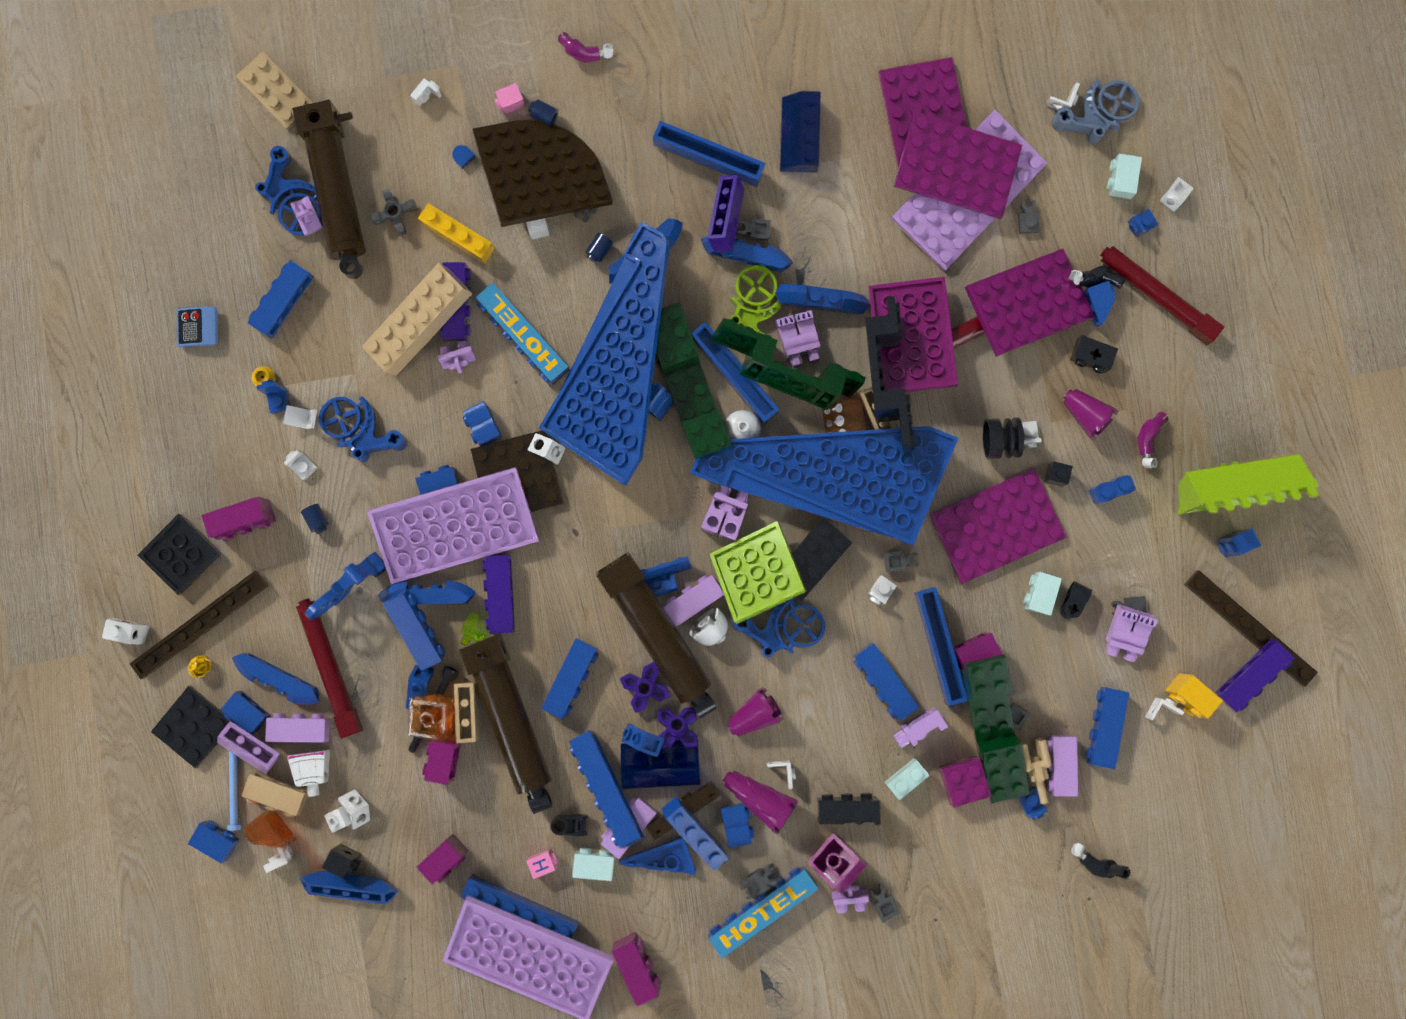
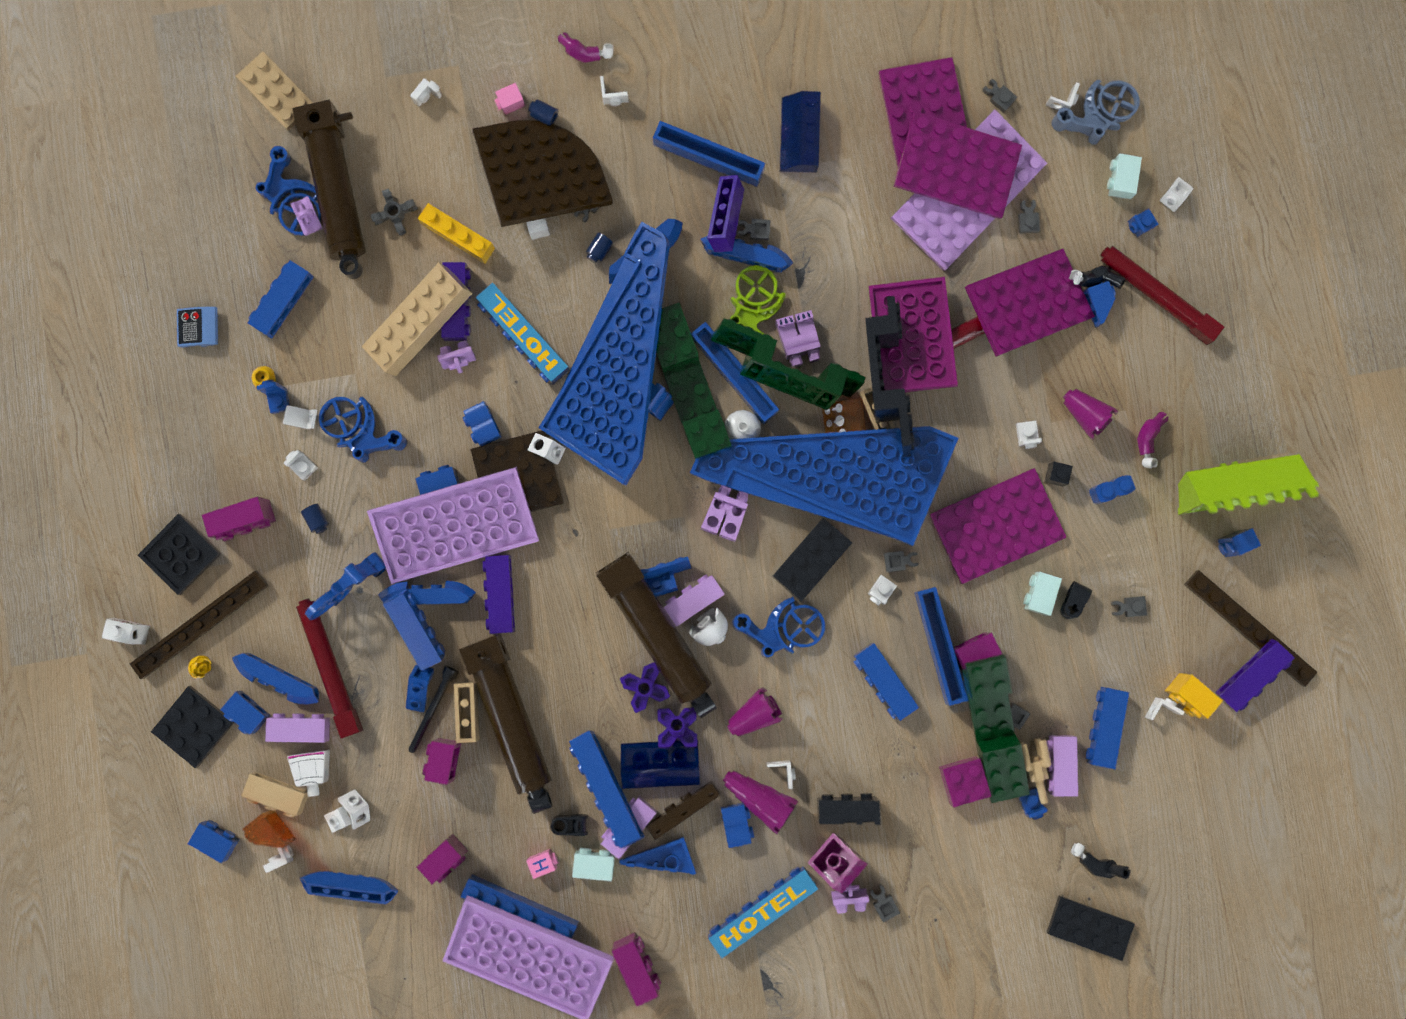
lavender brick [217,721,280,775] -> none
light blue bar [227,751,241,831] -> none
black brick [322,844,361,879] -> none
clear orange slope [409,694,455,741] -> none
blue tile [452,145,476,169] -> none
clear neon green piece [460,611,485,646] -> none
blue brick [541,638,599,719] -> none
blue bracket [622,723,665,757] -> none
blue brick [661,796,729,871] -> none
lime plate [709,521,807,624] -> none
dark grey pin [740,863,781,899] -> none
blue brick [776,284,870,315] -> none
light aqua brick [884,758,930,800] -> none
lavender hips [893,707,948,748] -> none
black wheel [982,417,1024,459] -> none
black brick [1070,335,1118,374] -> none
lavender hips [1105,604,1158,662] -> none
none -> white bracket [600,76,629,106]
none -> dark grey plate [982,79,1017,113]
none -> black plate [1046,895,1135,961]

